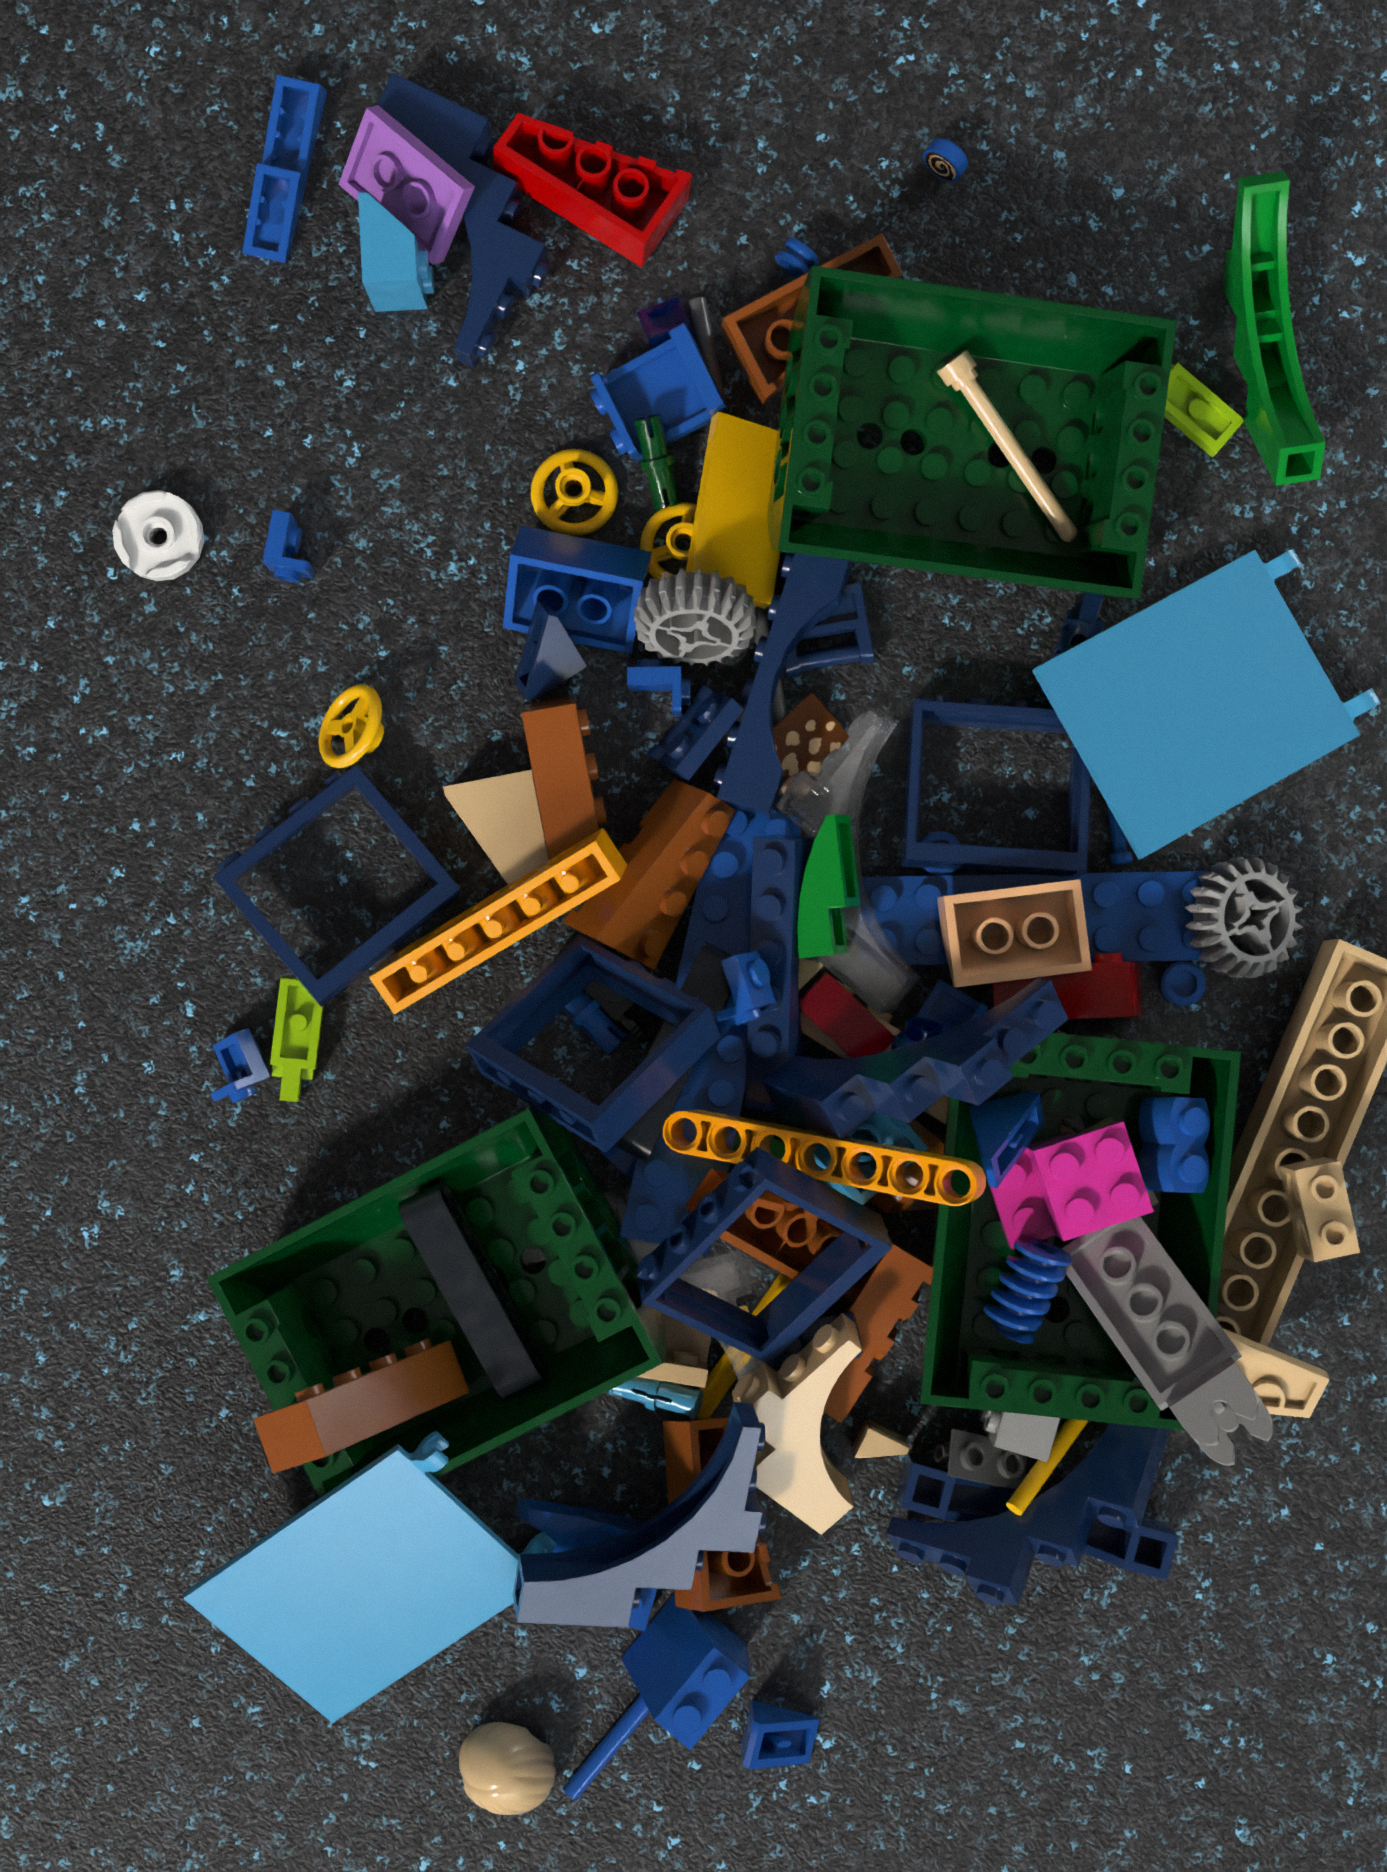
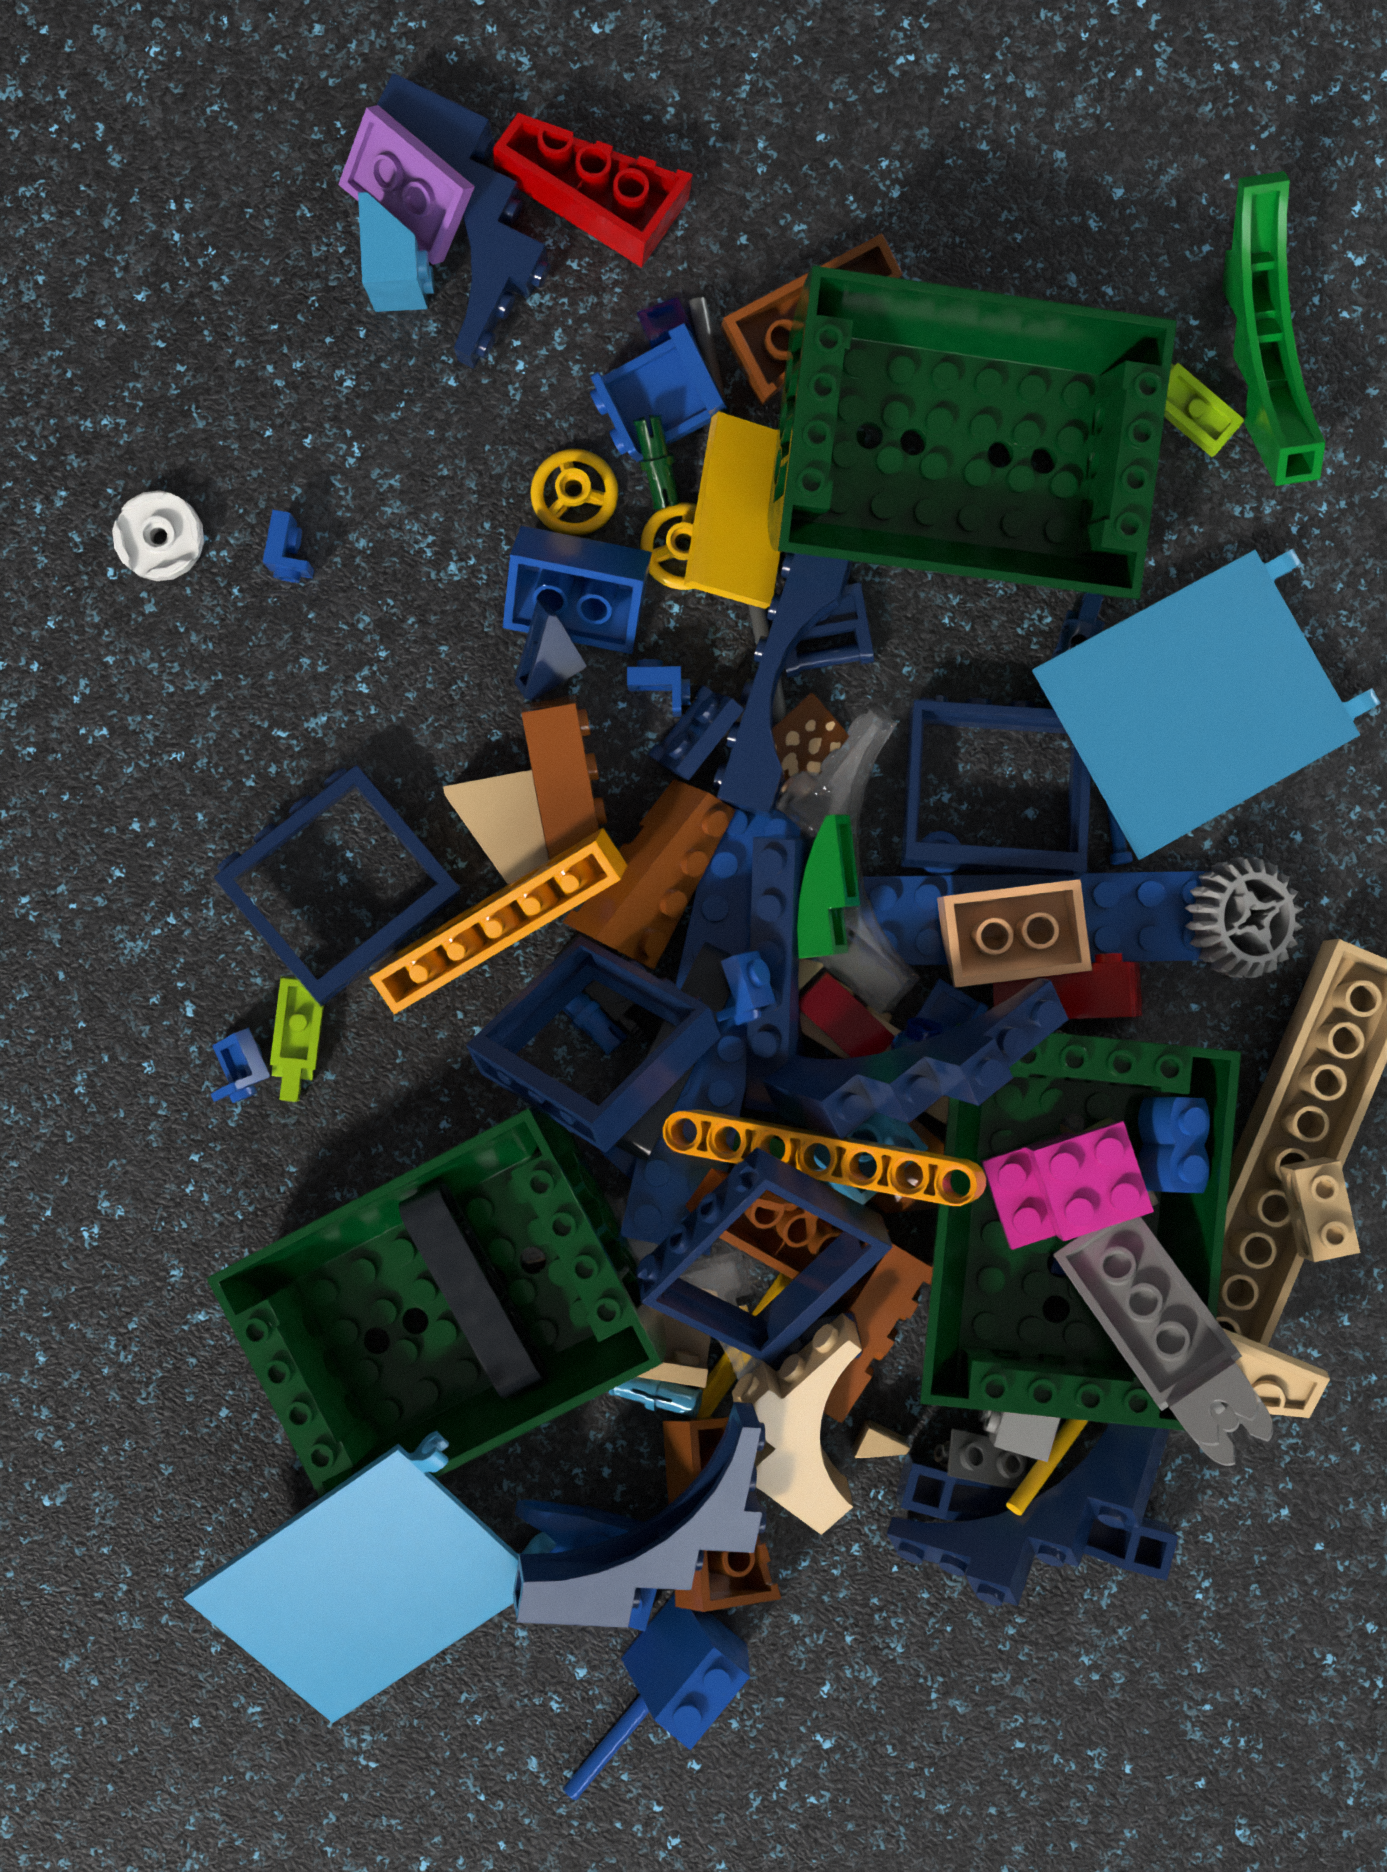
blue slope [242,75,327,264] -> none
dark orange wedge [253,1338,469,1473] -> none
yellow piece [319,684,384,768] -> none
tan piece [459,1722,556,1815] -> none
light grey gear [634,568,756,666] -> none
blue slope [741,1700,820,1770] -> none
blue bush [775,237,819,279] -> none
blue tile [922,138,968,183] -> none
tan piece [936,349,1077,542] -> none
blue slope [968,1090,1045,1188] -> none
blue piece [983,1239,1073,1344] -> none
blue tile [1158,962,1206,1006] -> none

